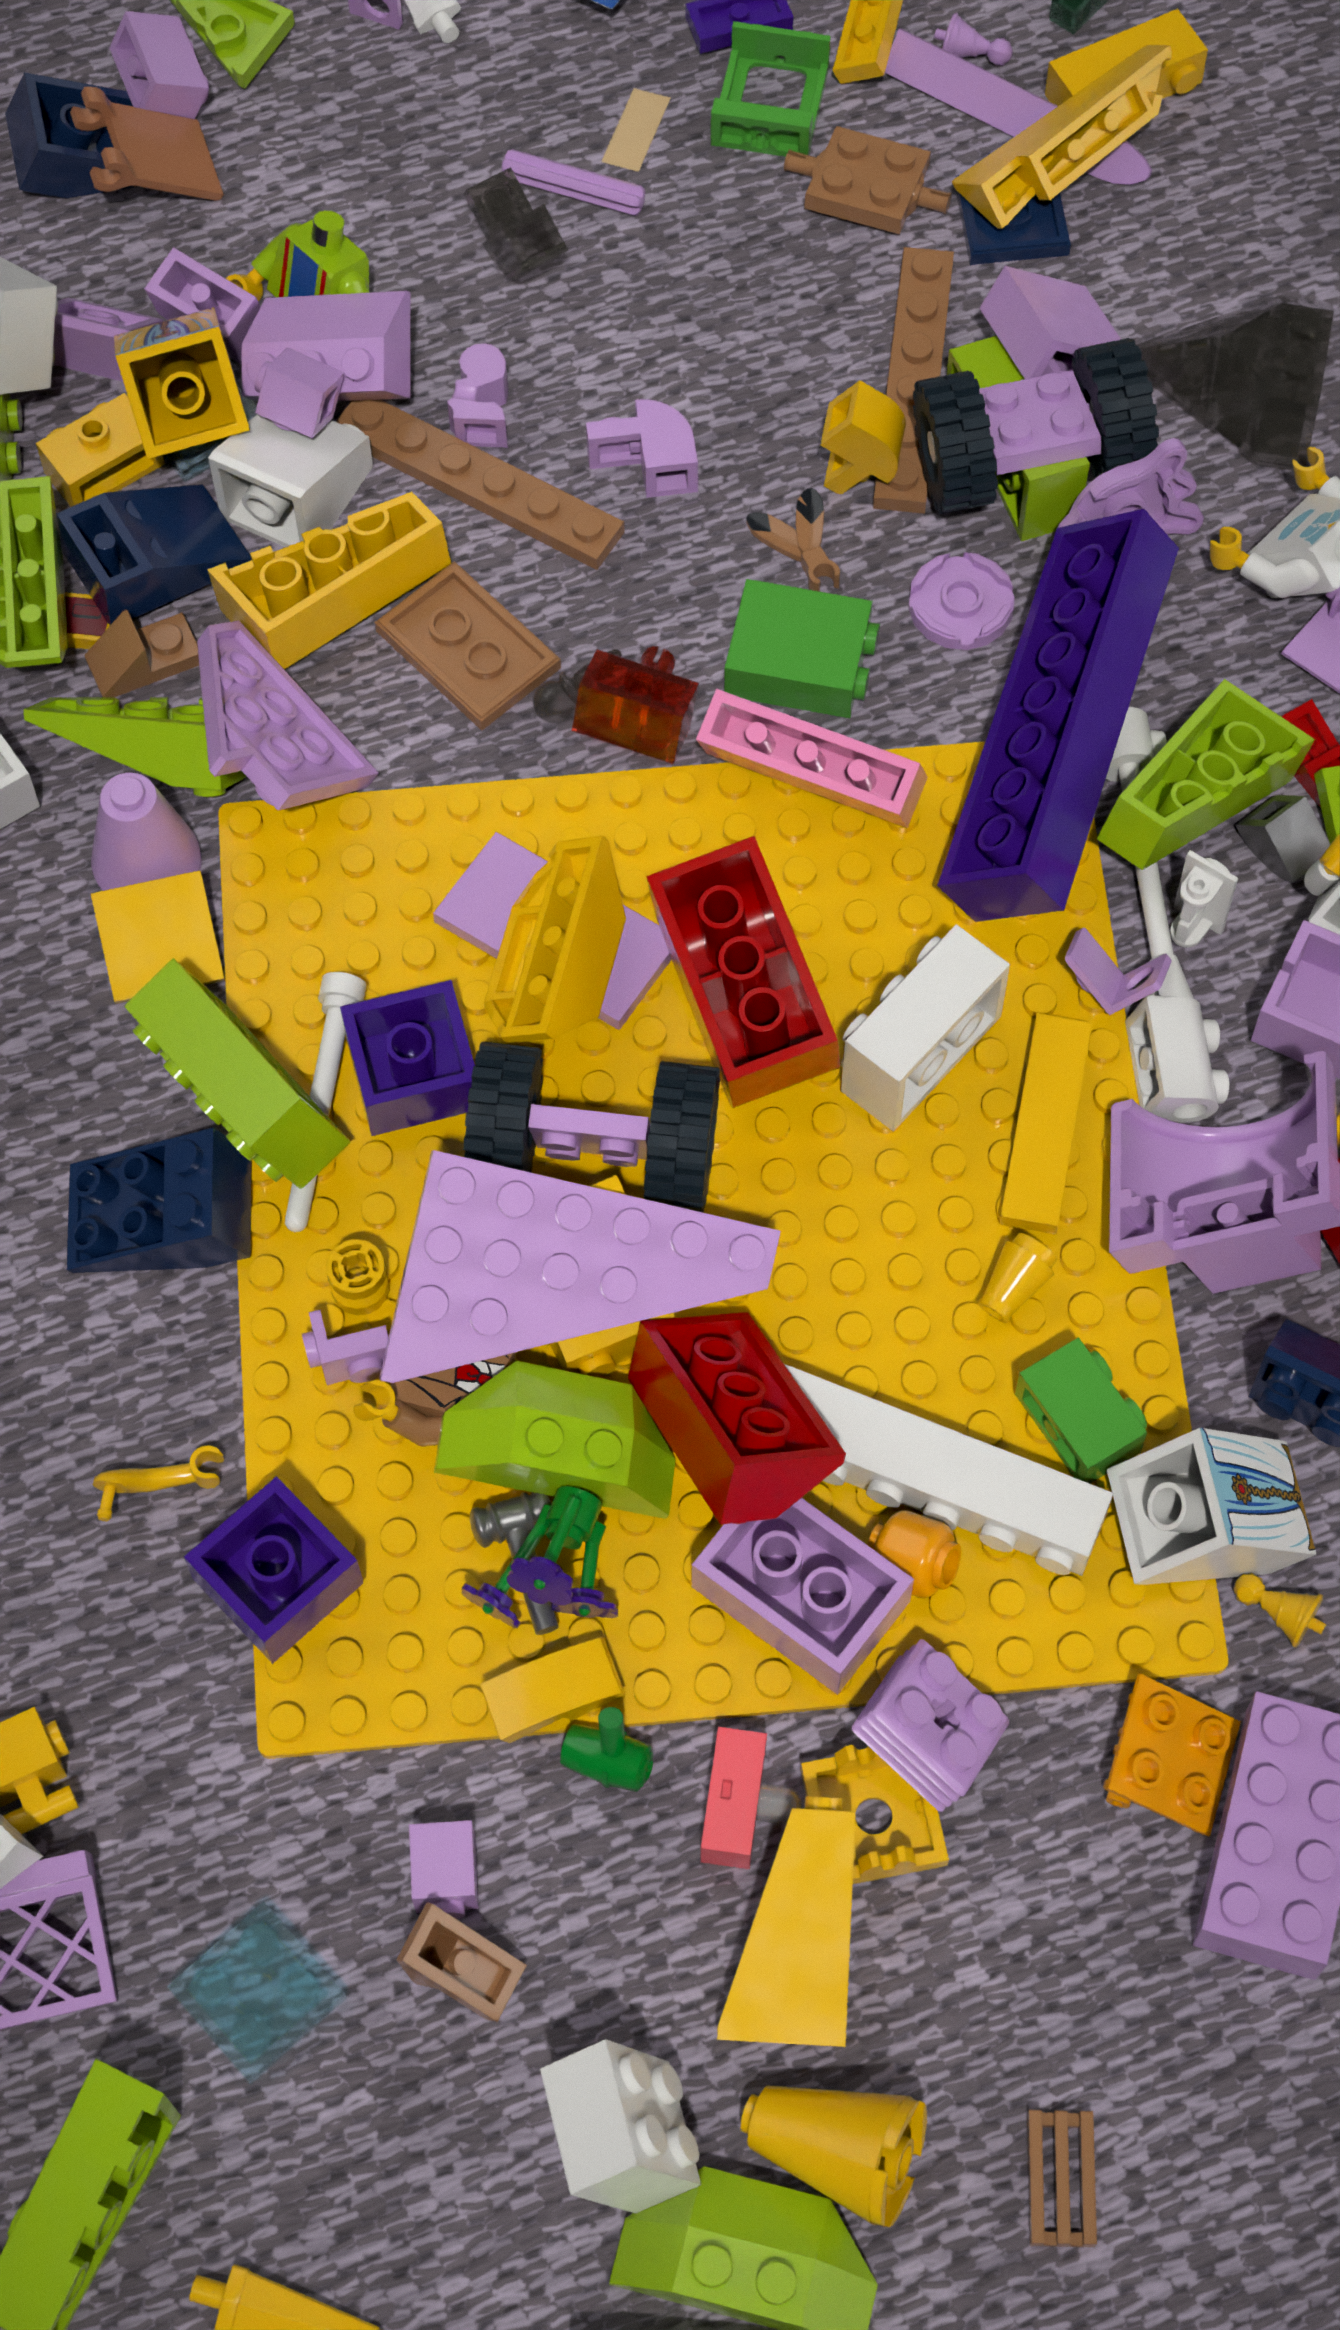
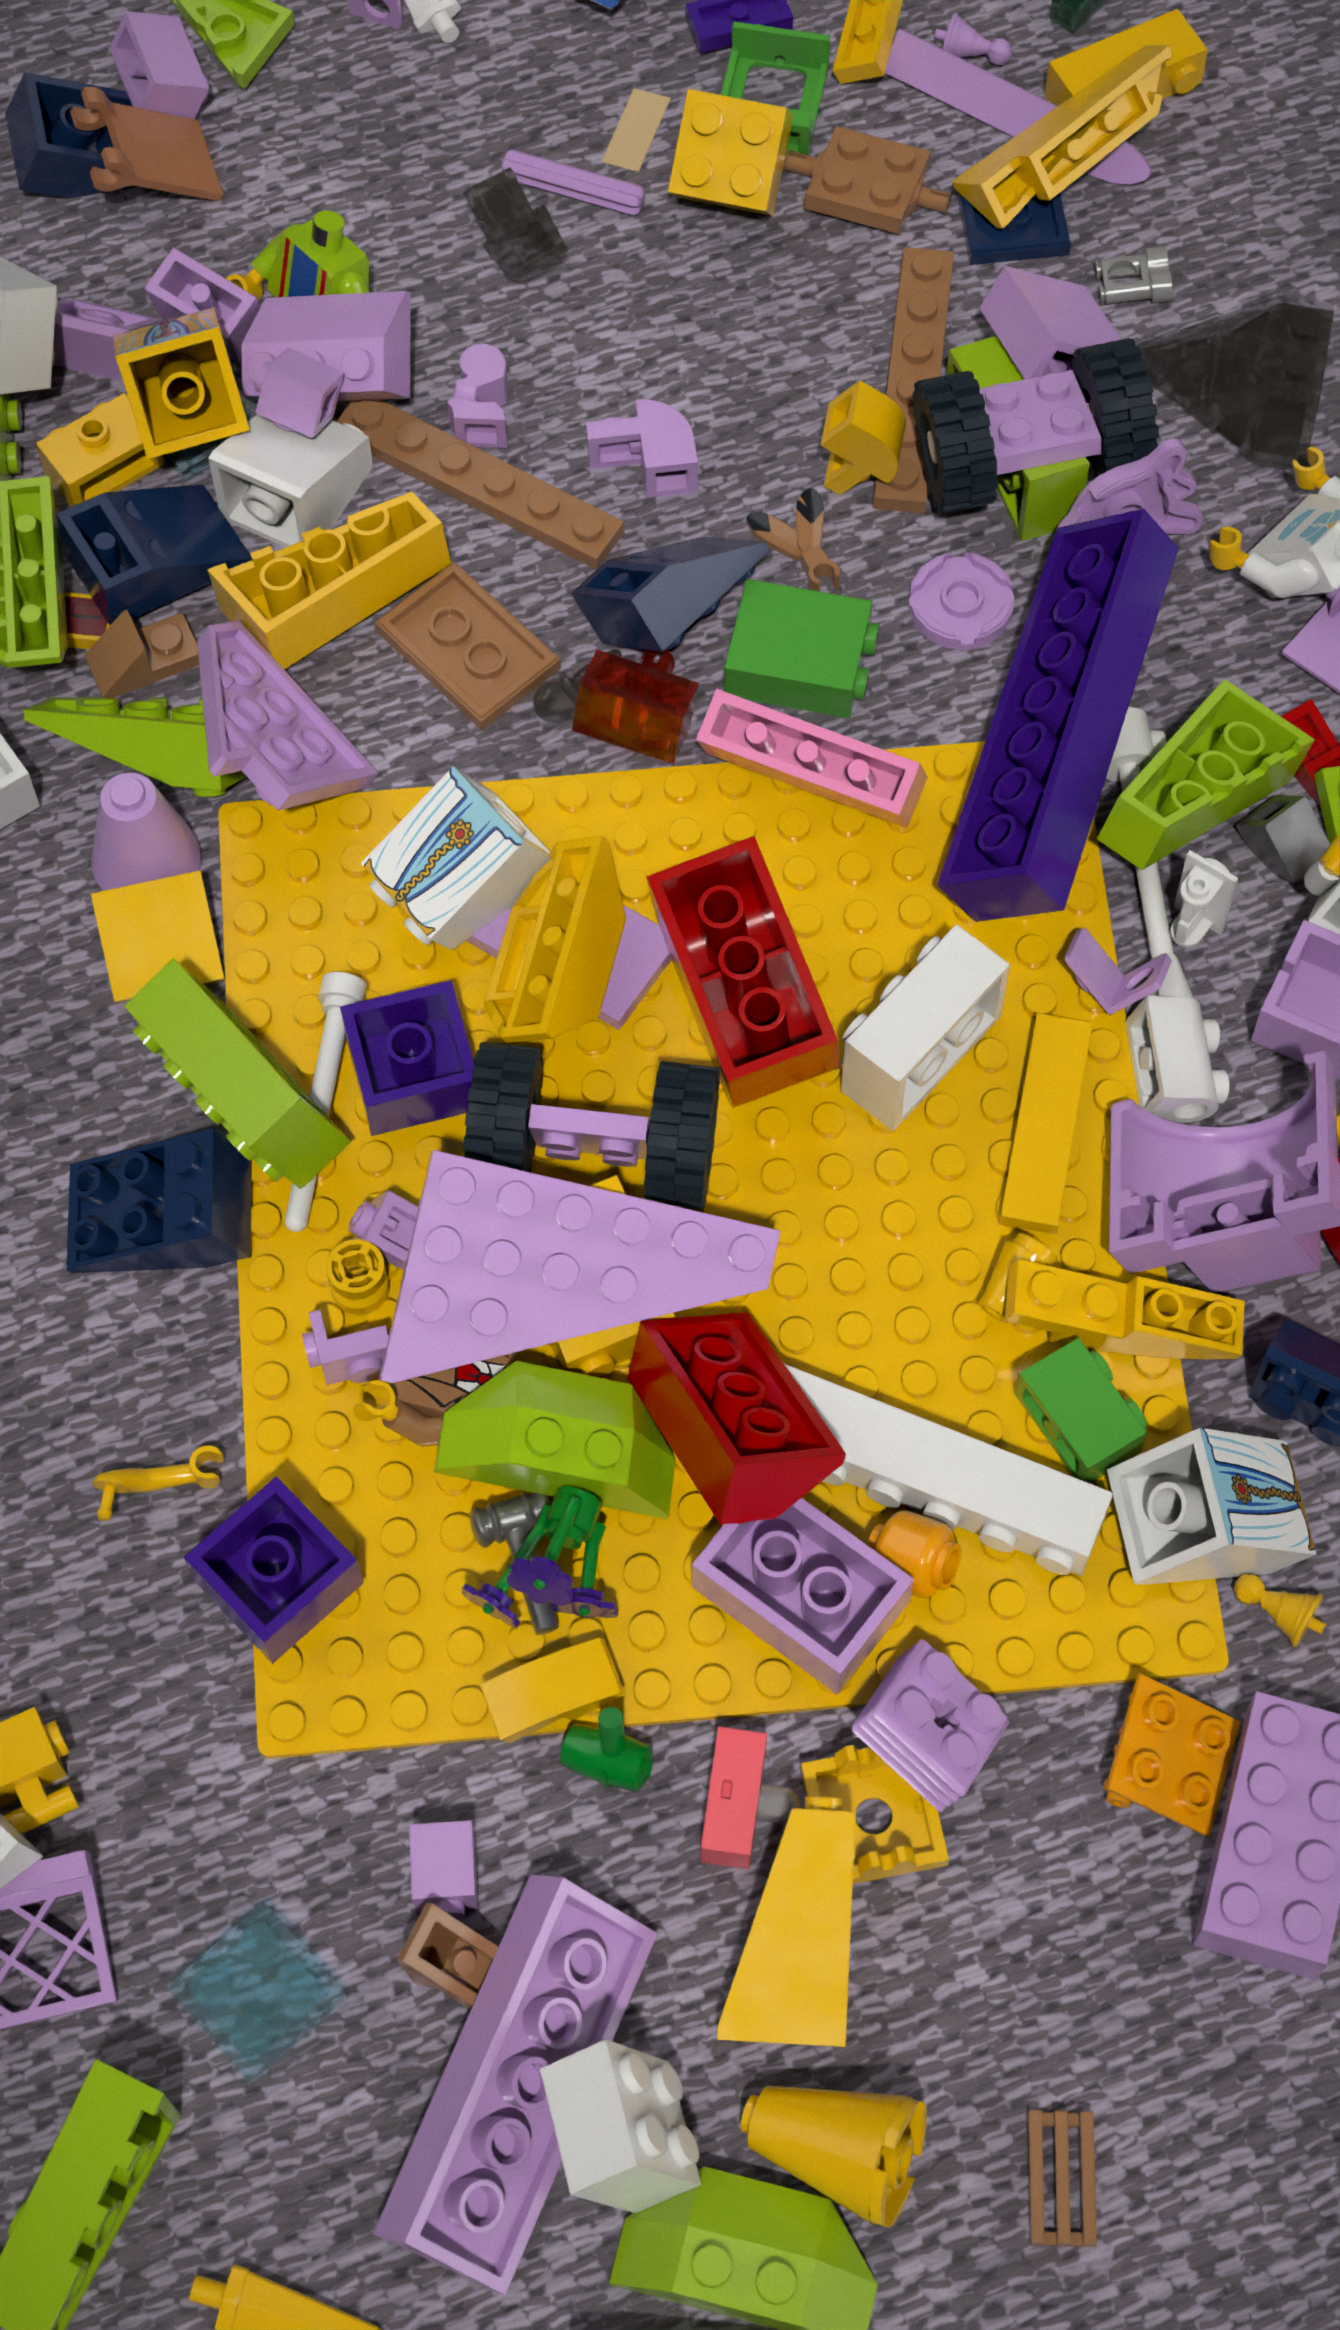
none -> lavender bracket [348,1190,418,1271]
none -> white slope [361,766,551,950]
none -> lavender arch [373,1874,658,2295]
none -> dark blue slope [571,536,770,652]
none -> yellow brick [668,89,794,216]
none -> yellow slope [1005,1259,1245,1359]
none -> light grey piece [1095,246,1173,305]

